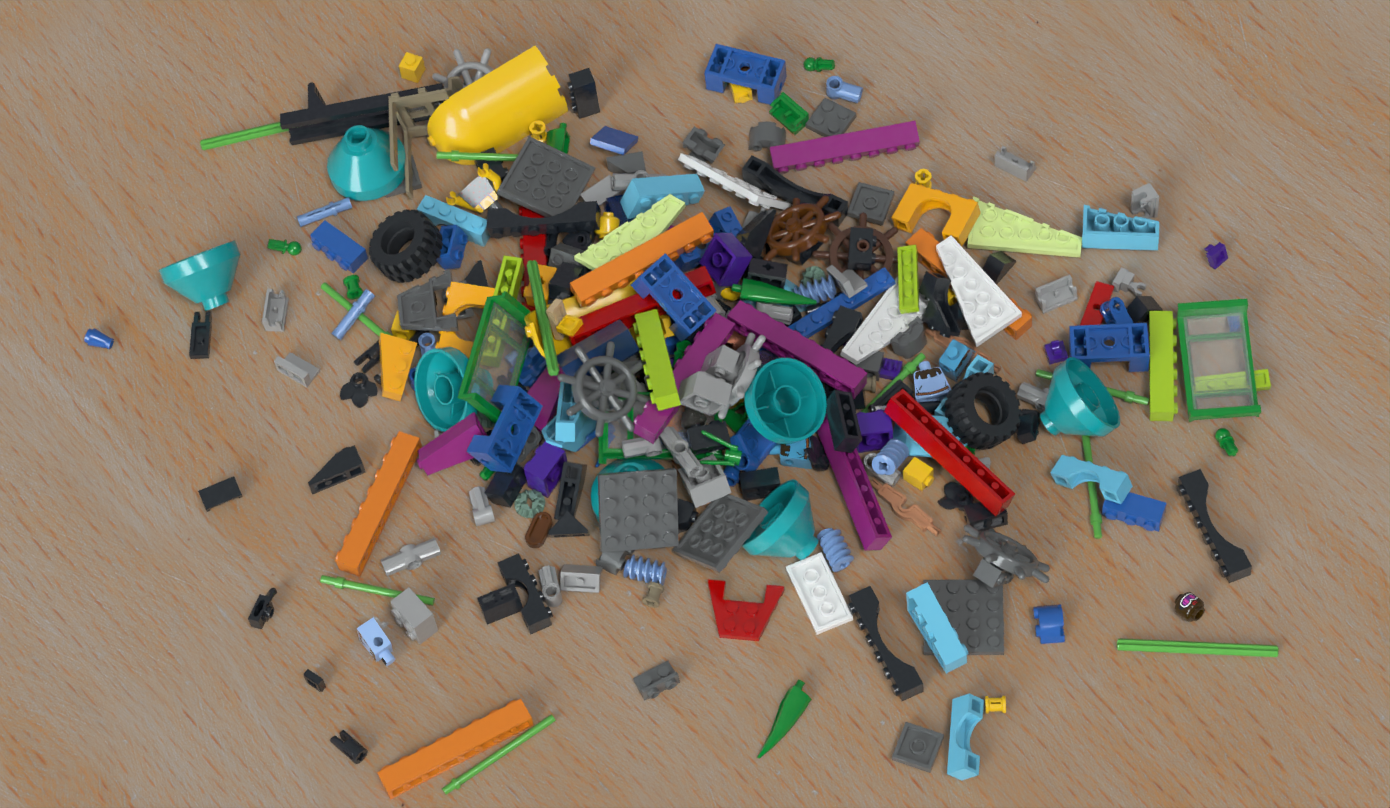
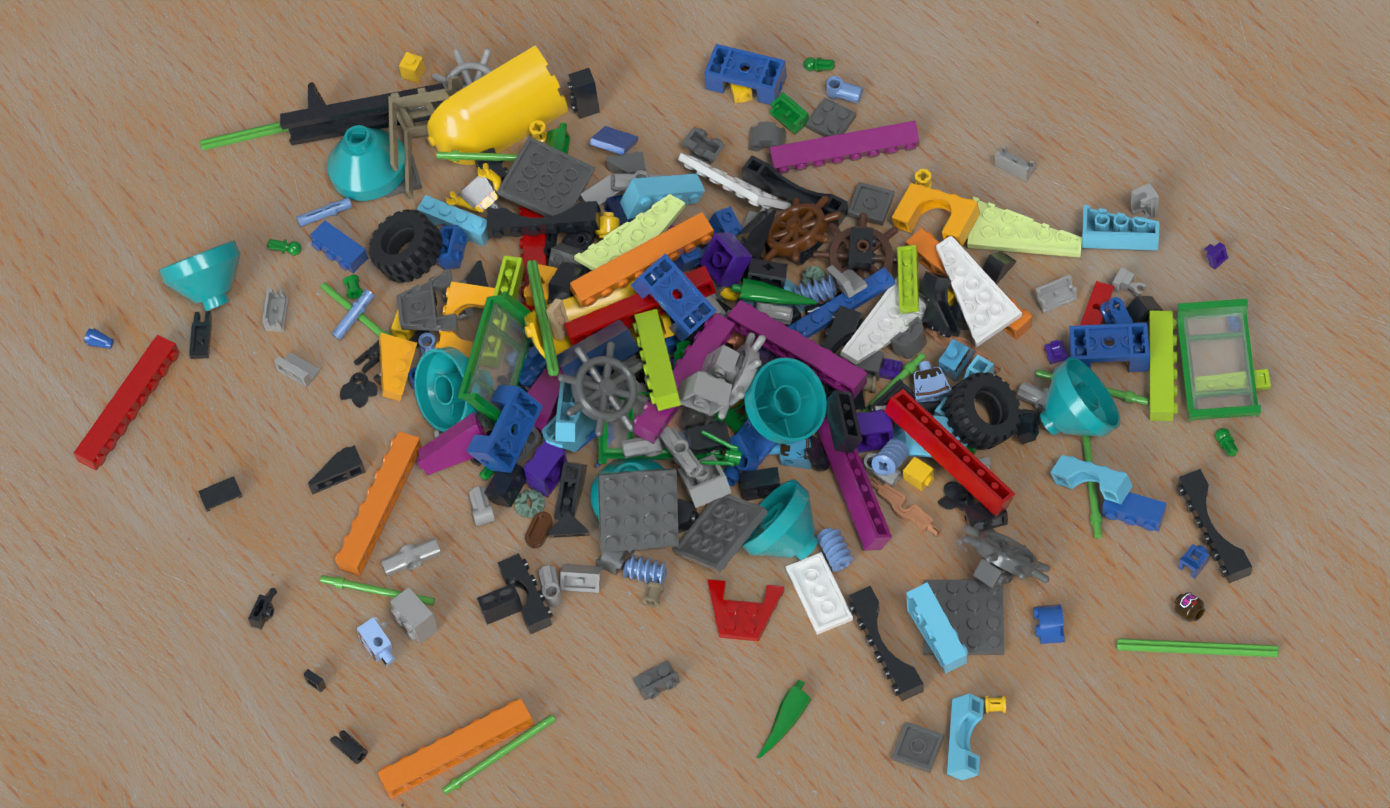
yellow tile [556,314,583,337] -> none
none -> red brick [74,335,180,471]
none -> blue window [1179,544,1209,579]

